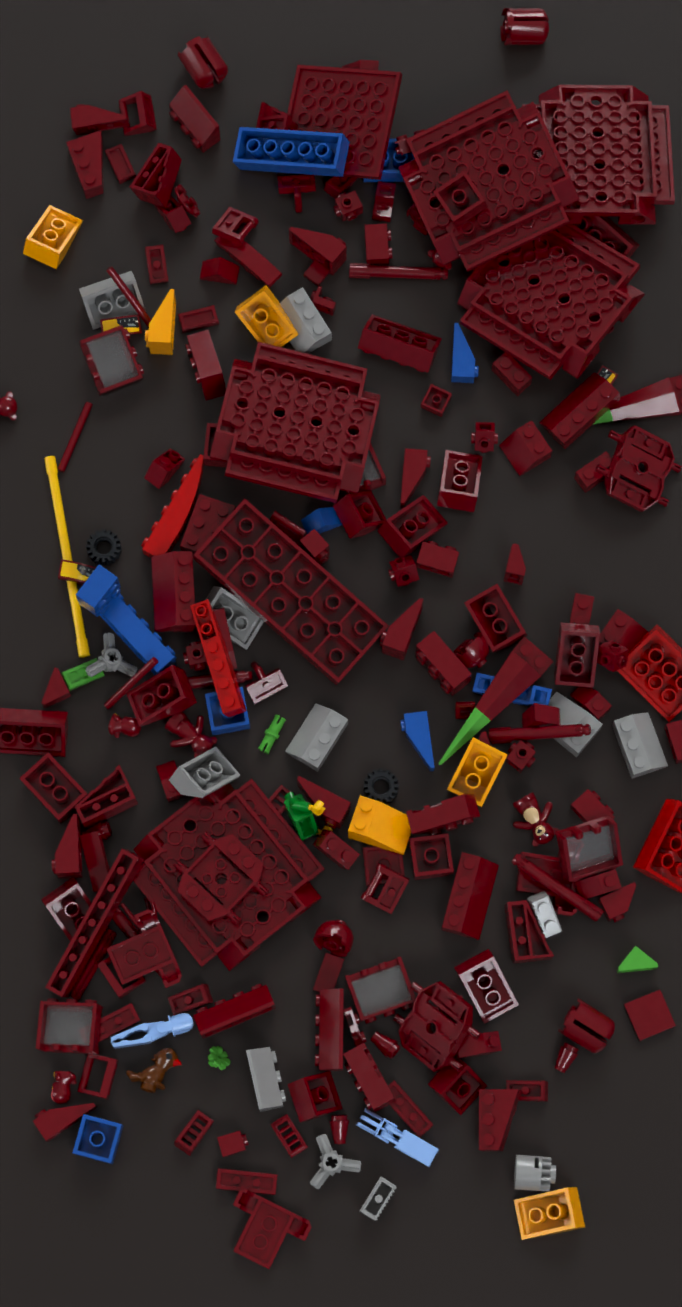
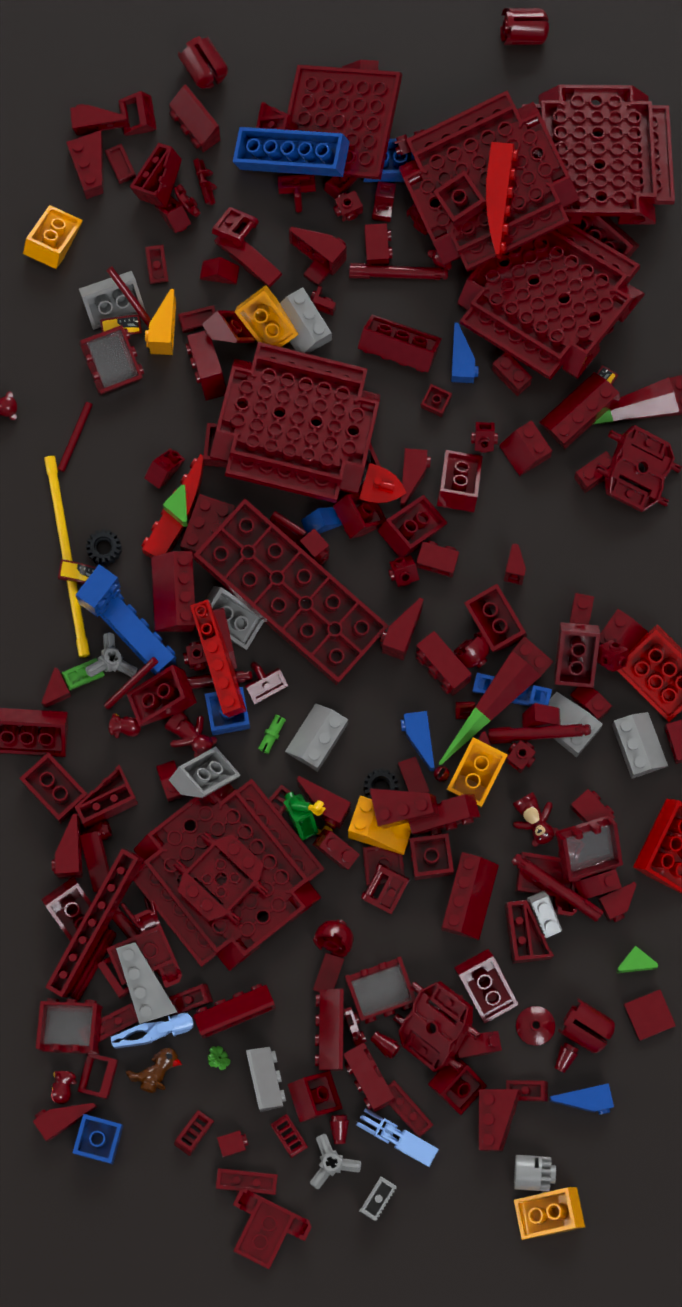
none -> light grey wing [116,942,177,1024]
none -> bright green slope [163,485,188,527]
none -> dark red piece [193,158,217,205]
none -> dark red slope [202,310,256,343]
none -> red shield [359,463,406,503]
none -> dark red wedge [370,789,440,829]
none -> dark red tile [398,756,429,793]
none -> dark red hinge [434,766,449,782]
none -> red slope [486,142,518,259]
none -> dark red dish [516,1006,555,1046]
none -> blue slope [549,1083,614,1115]

